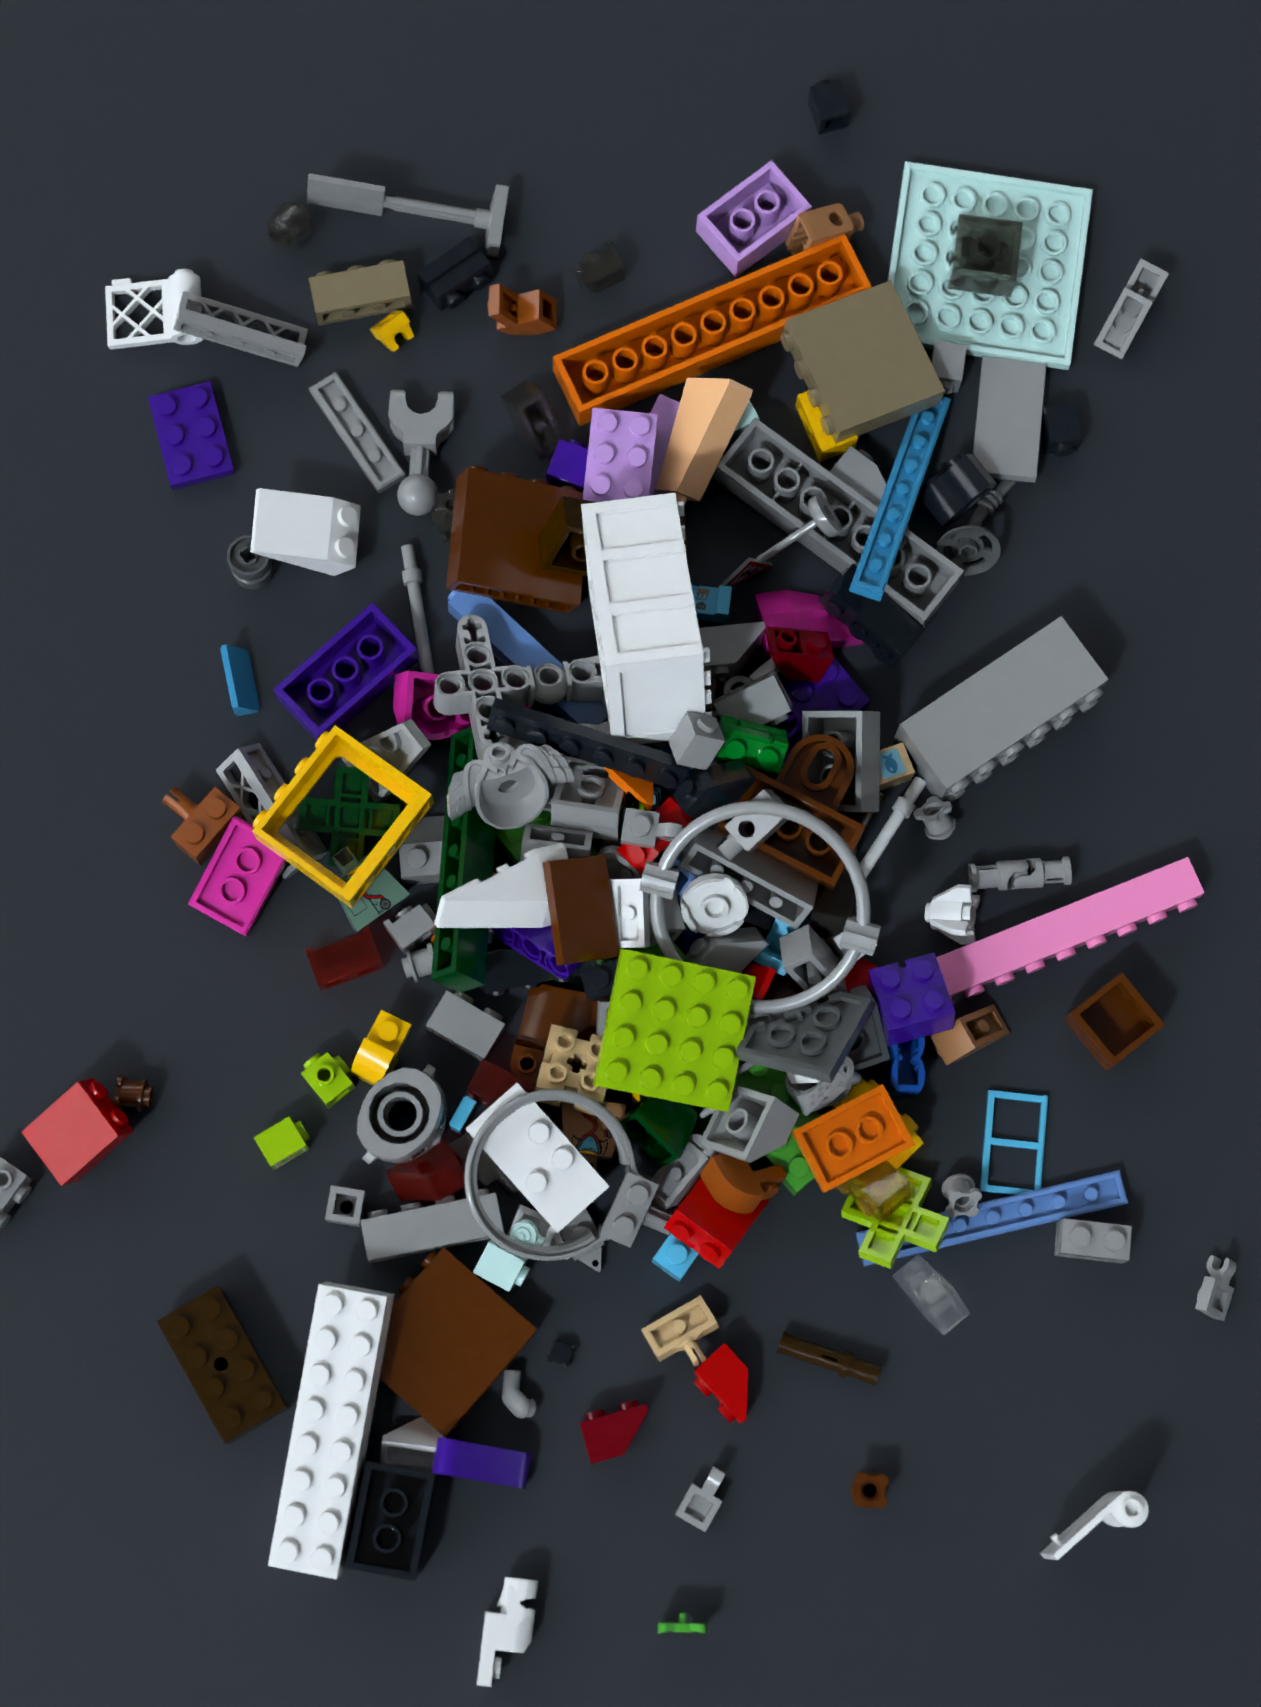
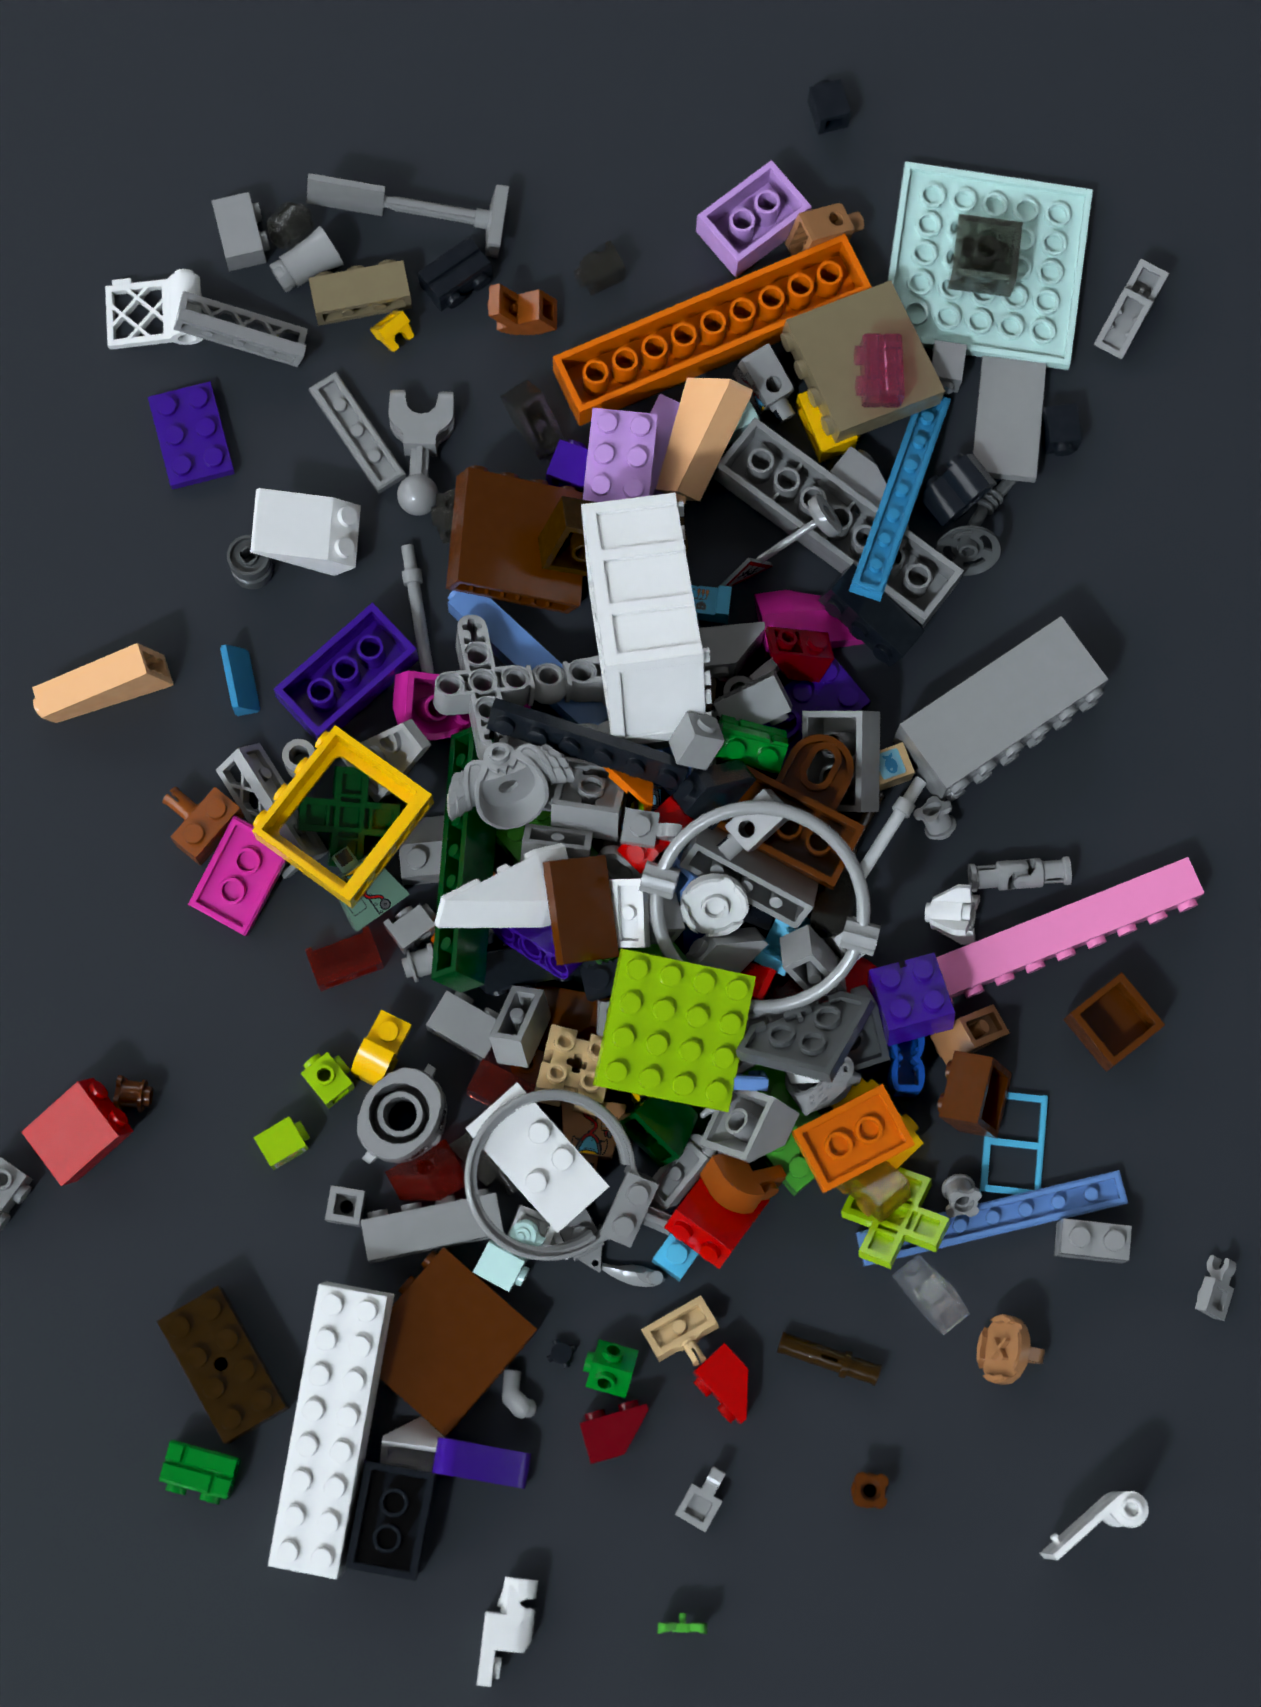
medium azure tile [449,1096,478,1135] -> none
none -> light nougat slope [32,643,174,723]
none -> green brick [159,1440,241,1505]
none -> light grey brick [212,192,270,271]
none -> light grey plant [269,226,344,292]
none -> light grey brick [282,739,315,778]
none -> light grey brick [489,985,551,1068]
none -> green brick [583,1339,639,1398]
none -> light grey bar [601,1263,666,1287]
none -> light grey torso [732,343,796,424]
none -> medium blue tile [734,1070,769,1091]
none -> clear pink brick [854,333,905,408]
none -> reddish brown piece [938,1050,1012,1139]
none -> medium nougat tile [977,1314,1045,1385]

